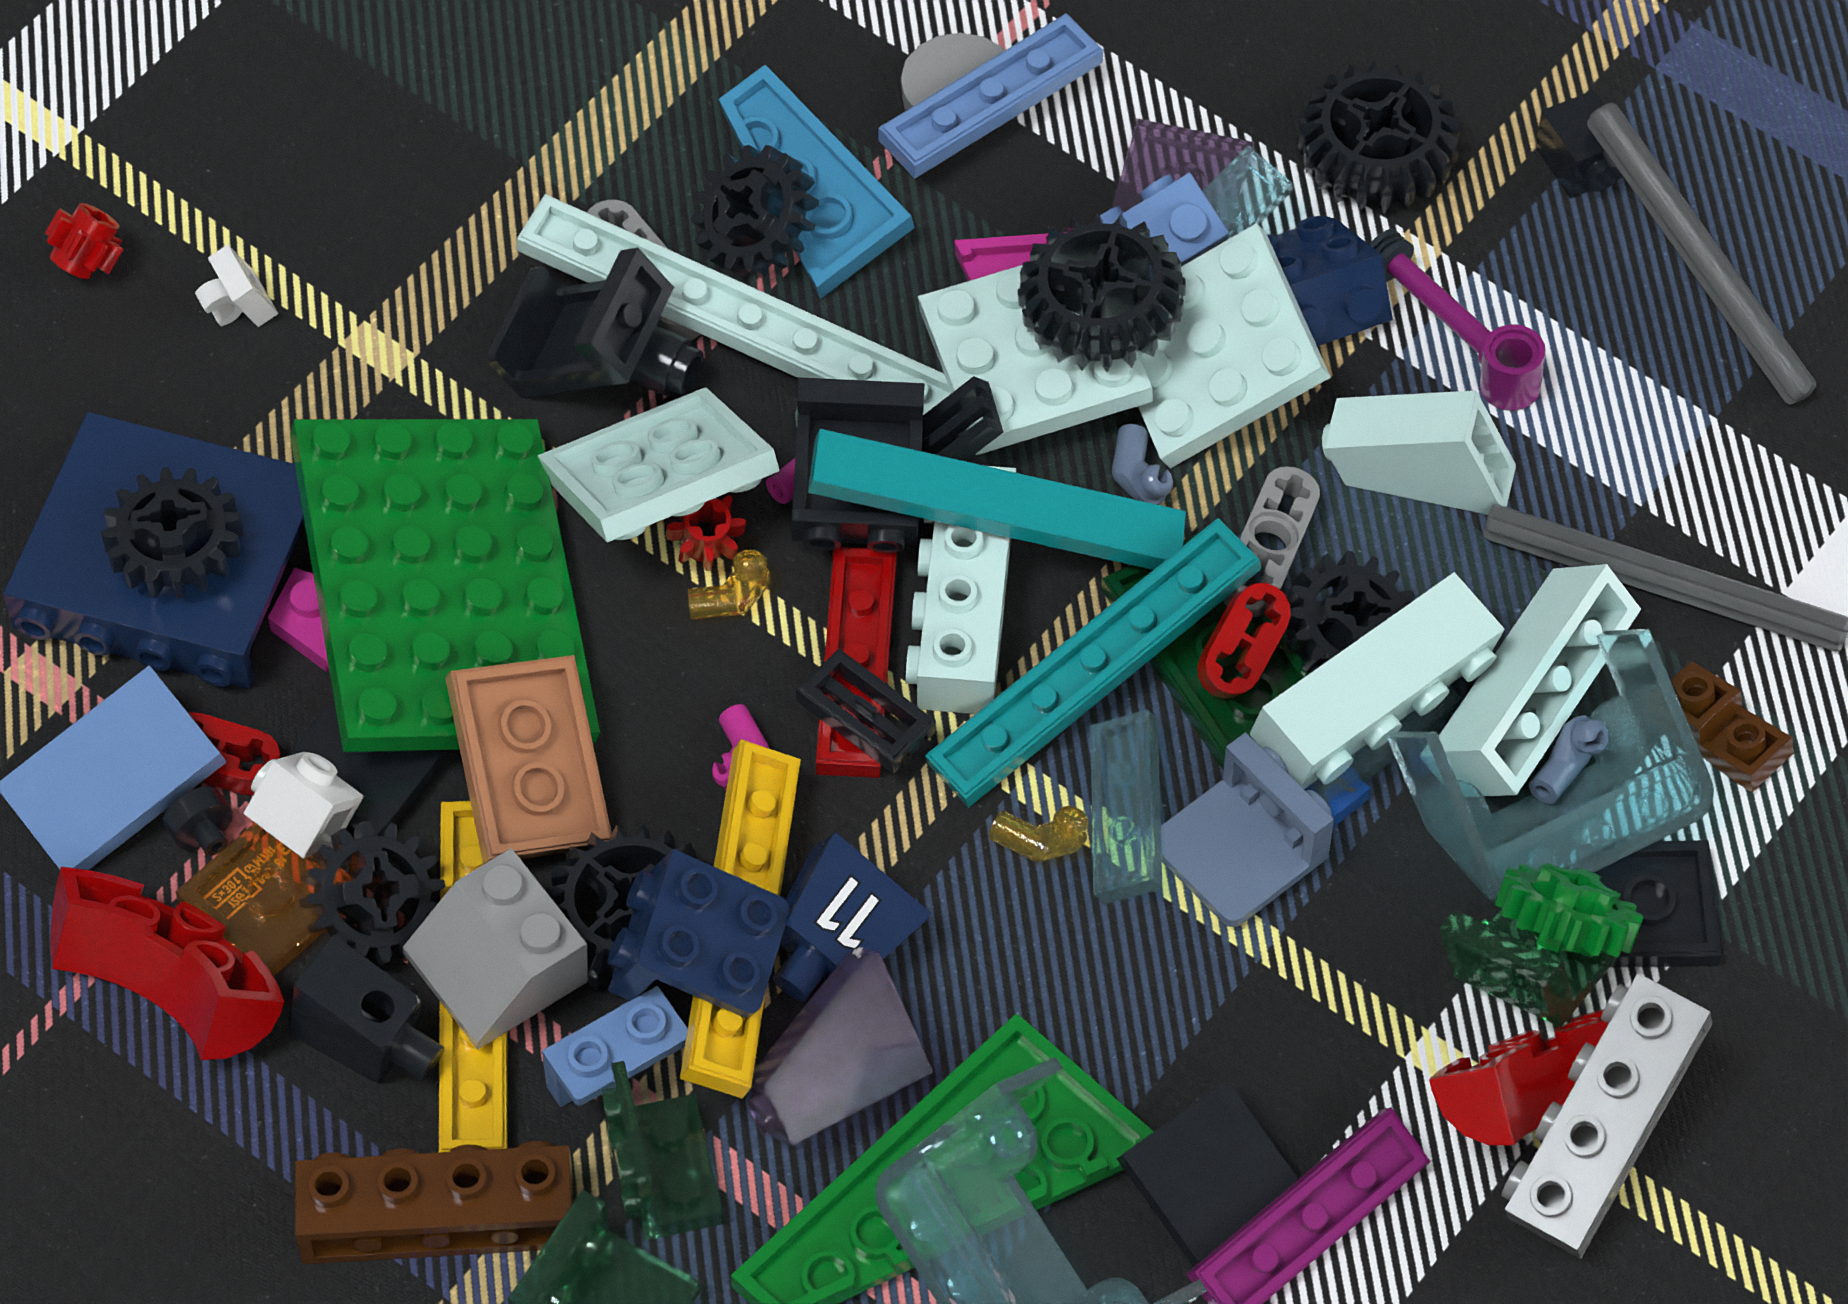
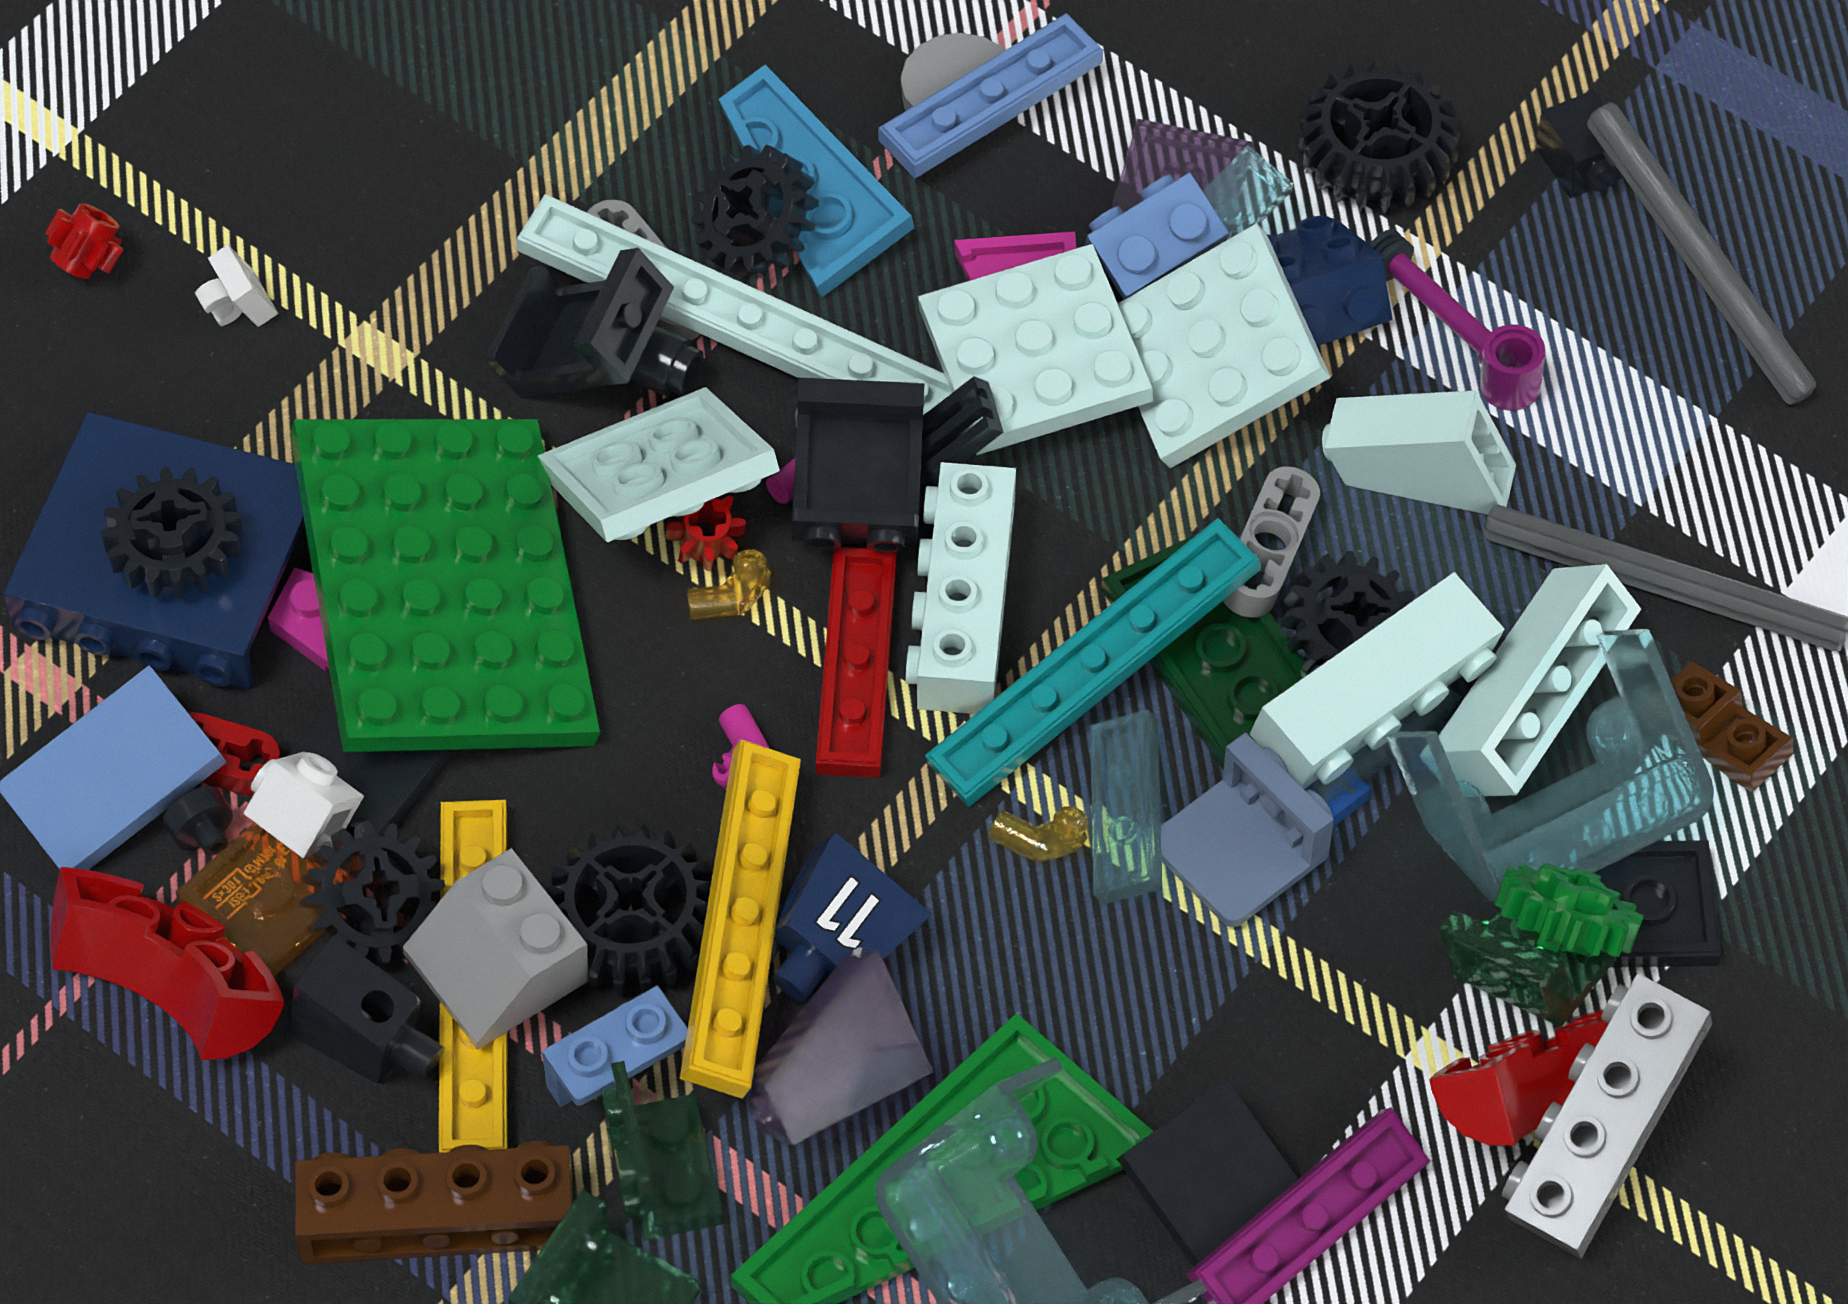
nougat tile [445,655,612,865] -> none
dark blue bracket [608,849,790,1017] -> none
black tile [796,649,936,774] -> none
teal tile [808,429,1186,570] -> none
black gear [1017,212,1186,372] -> none
sand blue arm [1112,424,1173,504] -> none
red beam [1197,583,1291,699] -> none
sand blue arm [1529,715,1609,805] -> none

